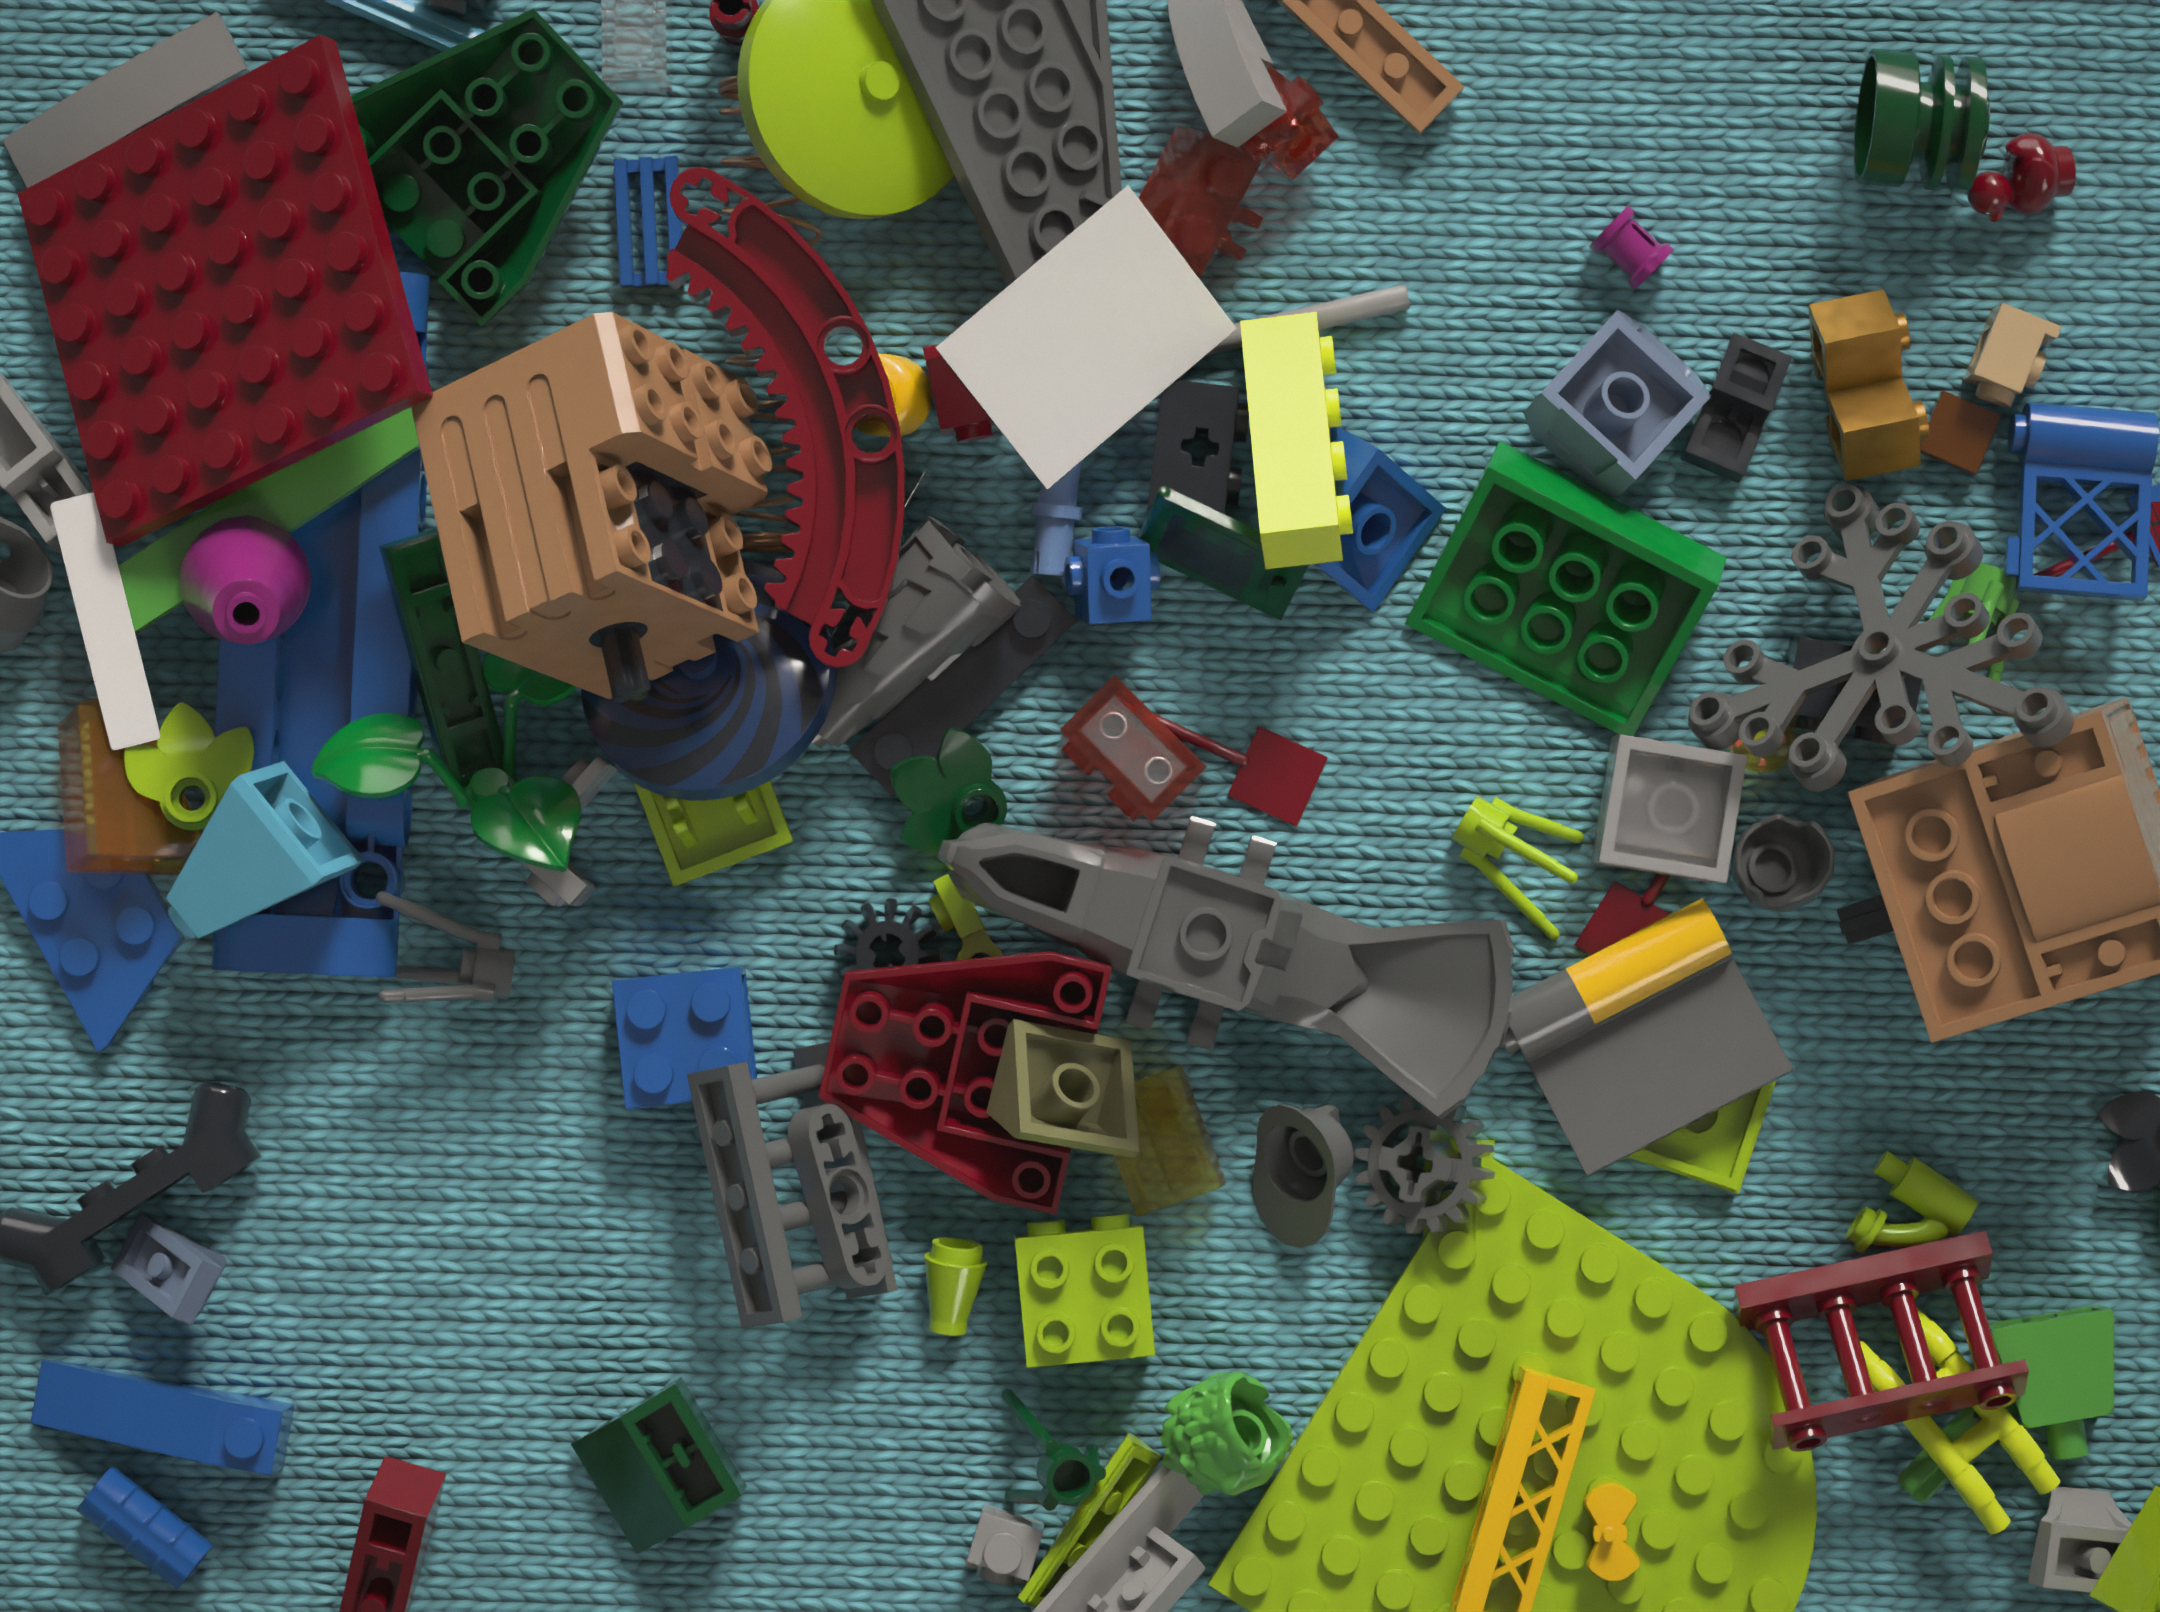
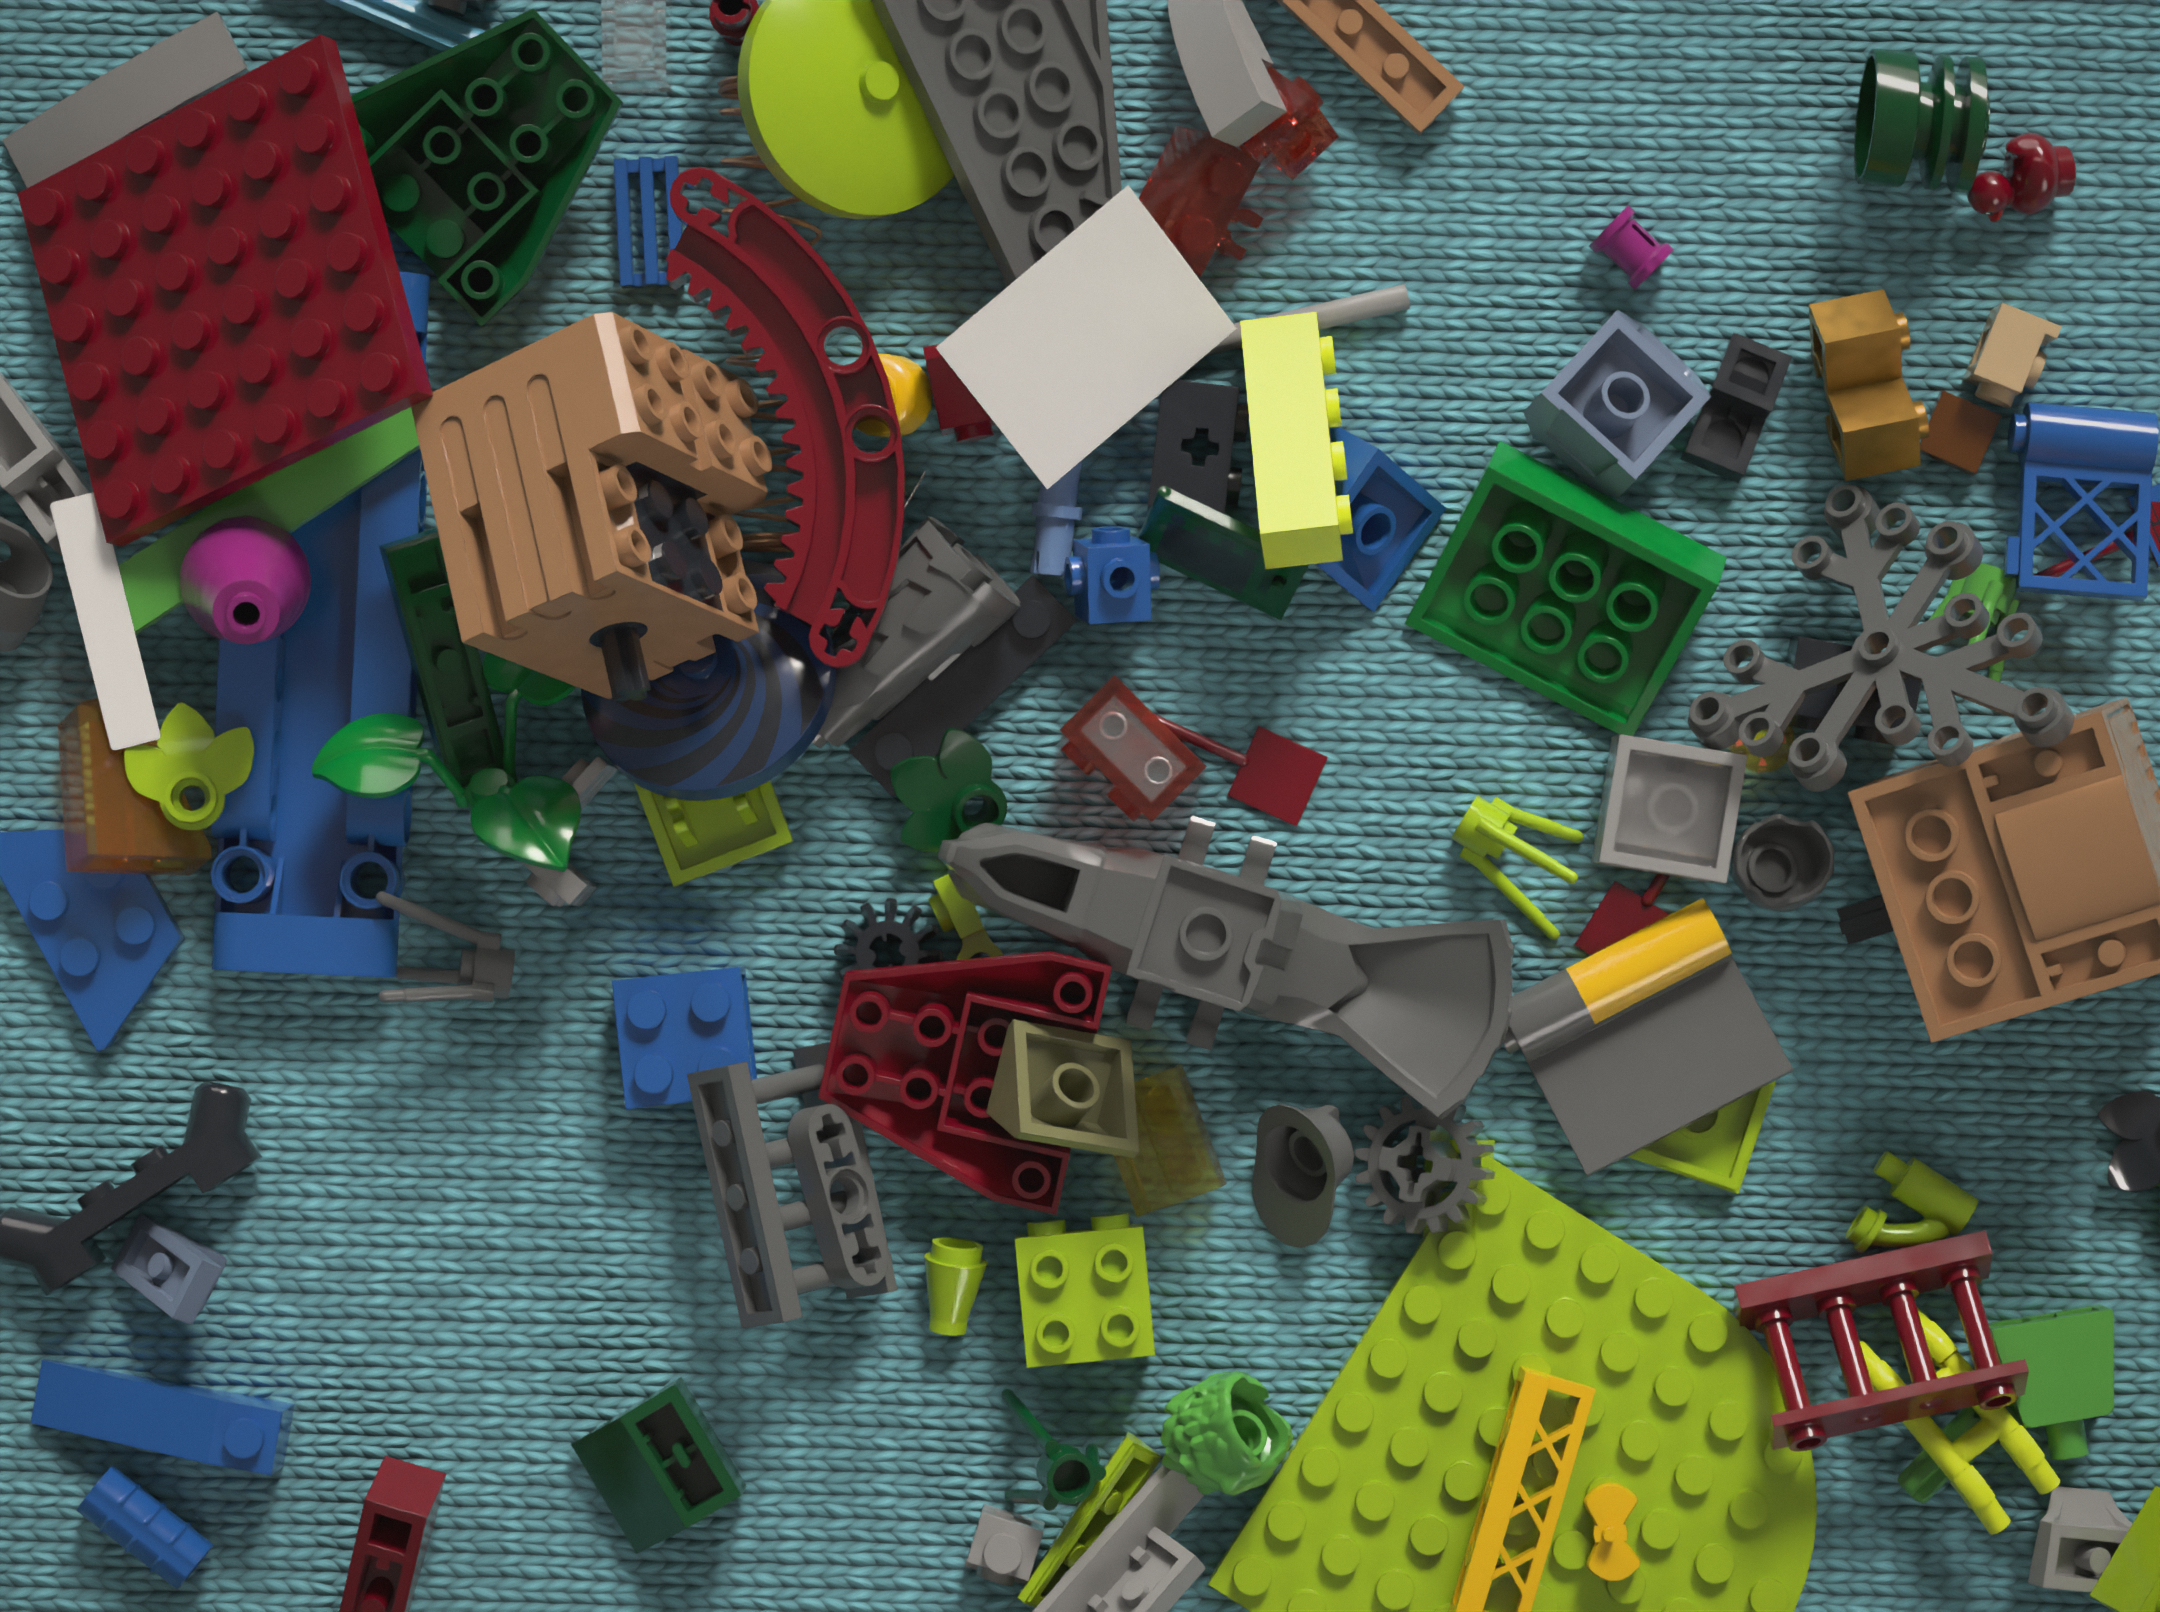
medium azure slope [166,761,365,939] -> none

